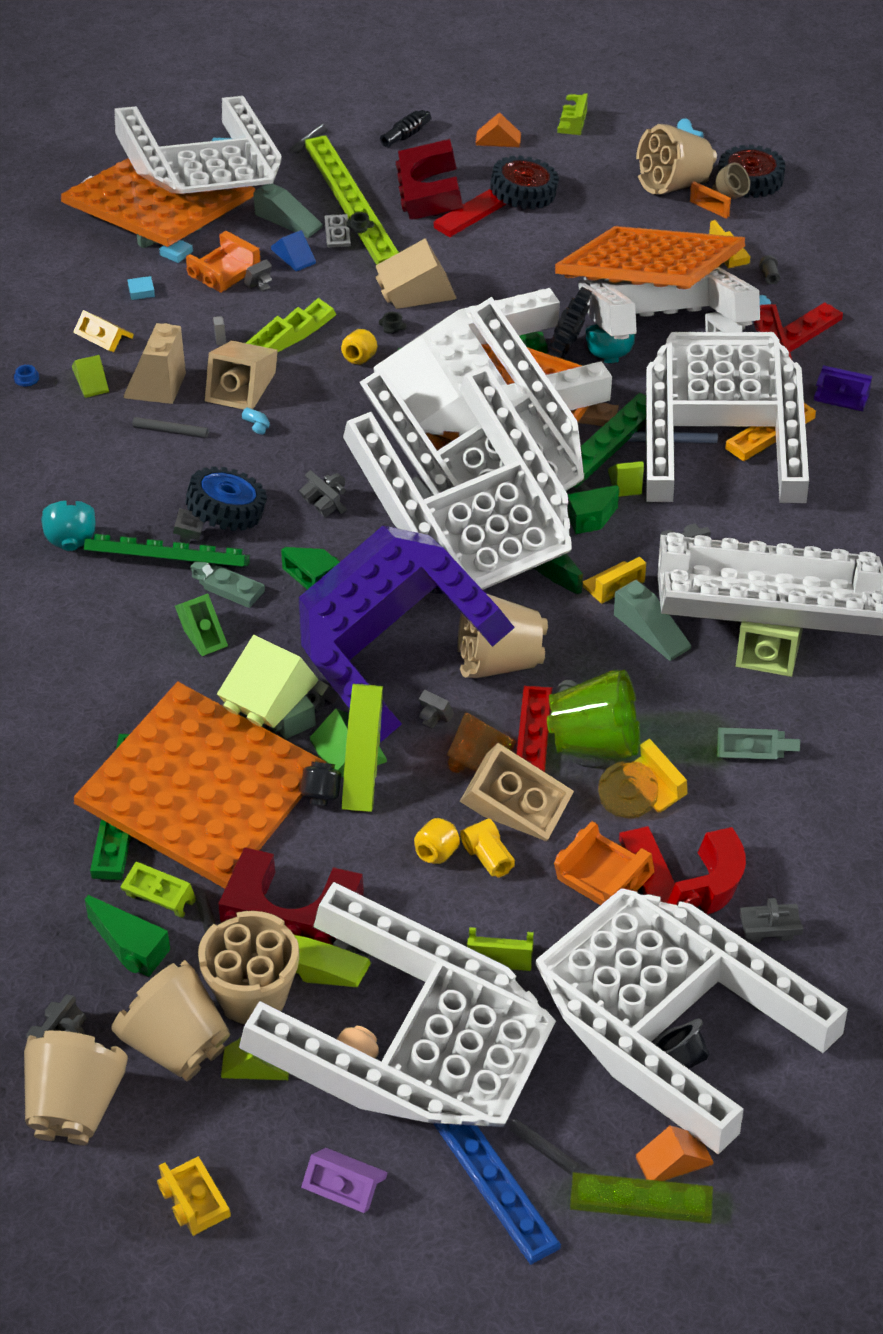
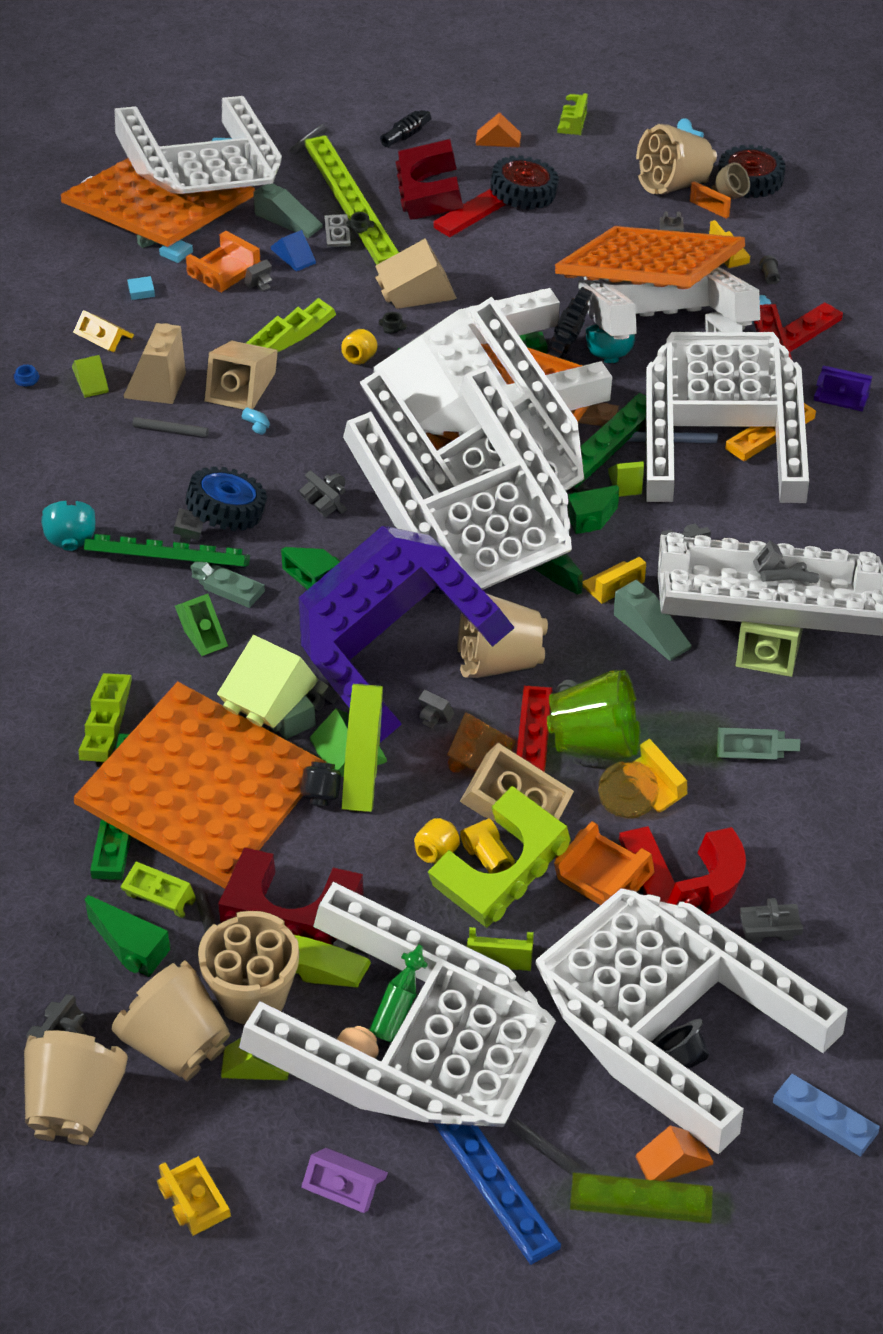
light grey tile [213,316,226,345] -> none
none -> lime slope [79,673,132,762]
none -> green wheel [369,945,428,1043]
none -> lime arch [428,786,571,928]
none -> flat silver tile [659,211,684,232]
none -> flat silver tile [753,540,788,575]
none -> dark grey piece [761,562,819,583]
none -> medium blue plate [773,1074,880,1157]

